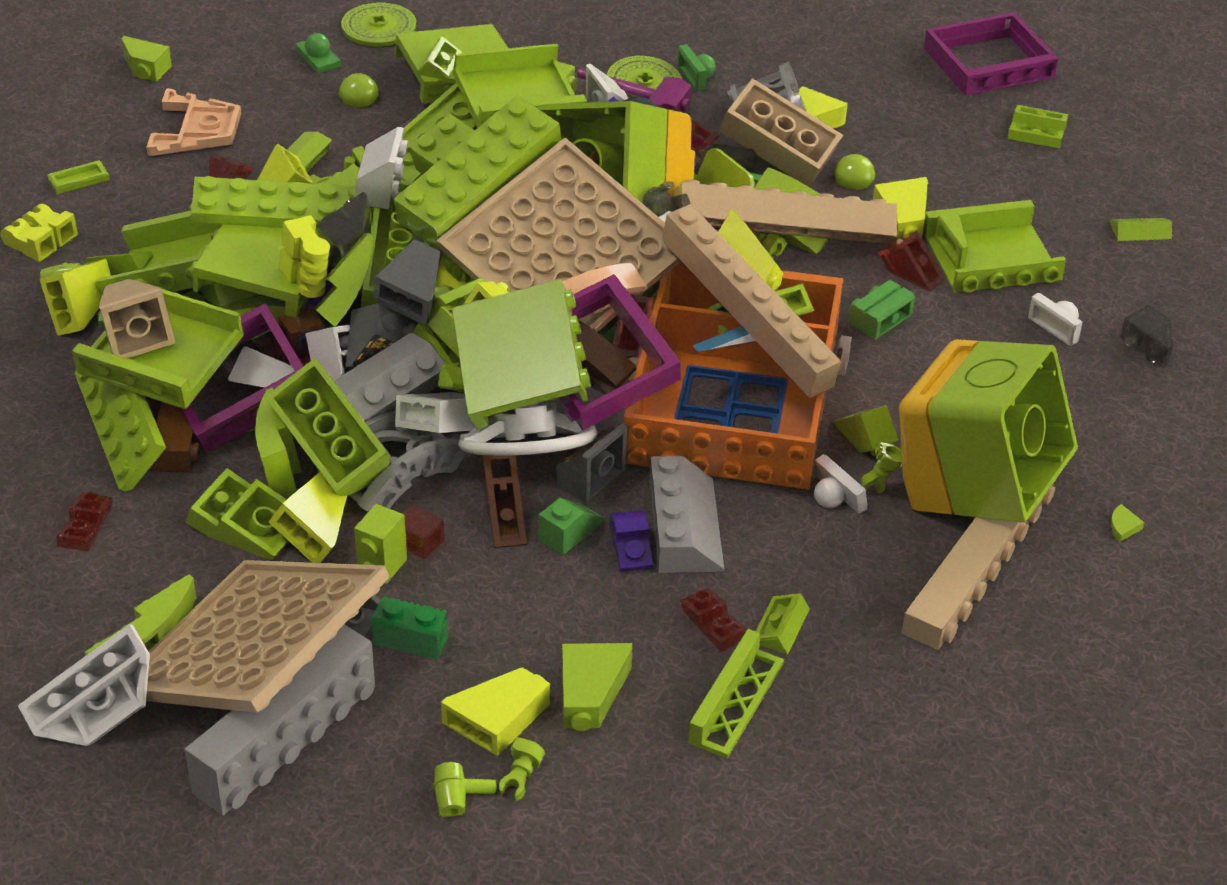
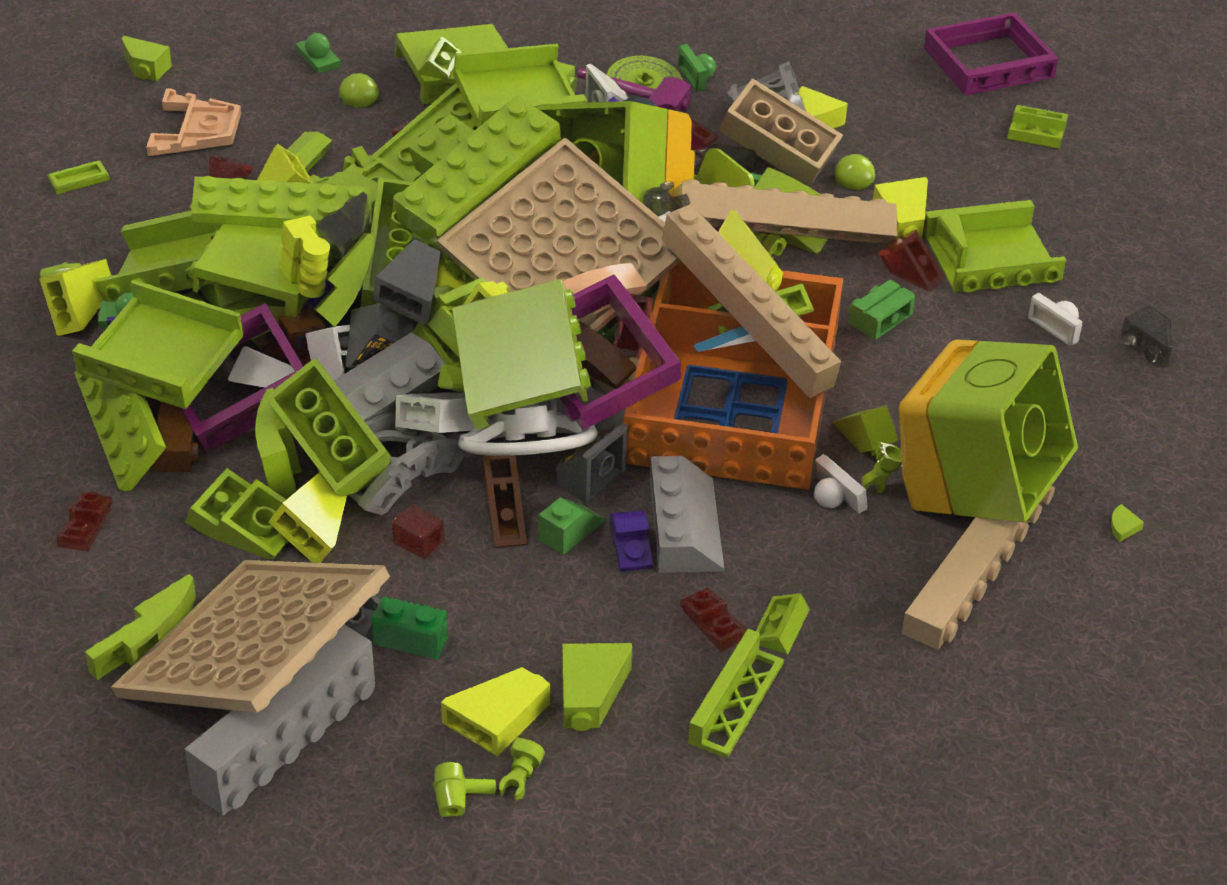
neon yellow legs [0,204,78,262] -> none
white wedge [18,624,150,746] -> none
lime slope [85,251,153,274] -> none
tan slope [99,279,175,359] -> none
lime piece [341,3,416,47] -> none
white slope [354,127,407,209] -> none
lime brick [354,504,407,584] -> none
light grey tile [837,335,852,376] -> none
lime slope [1110,218,1172,241] -> none

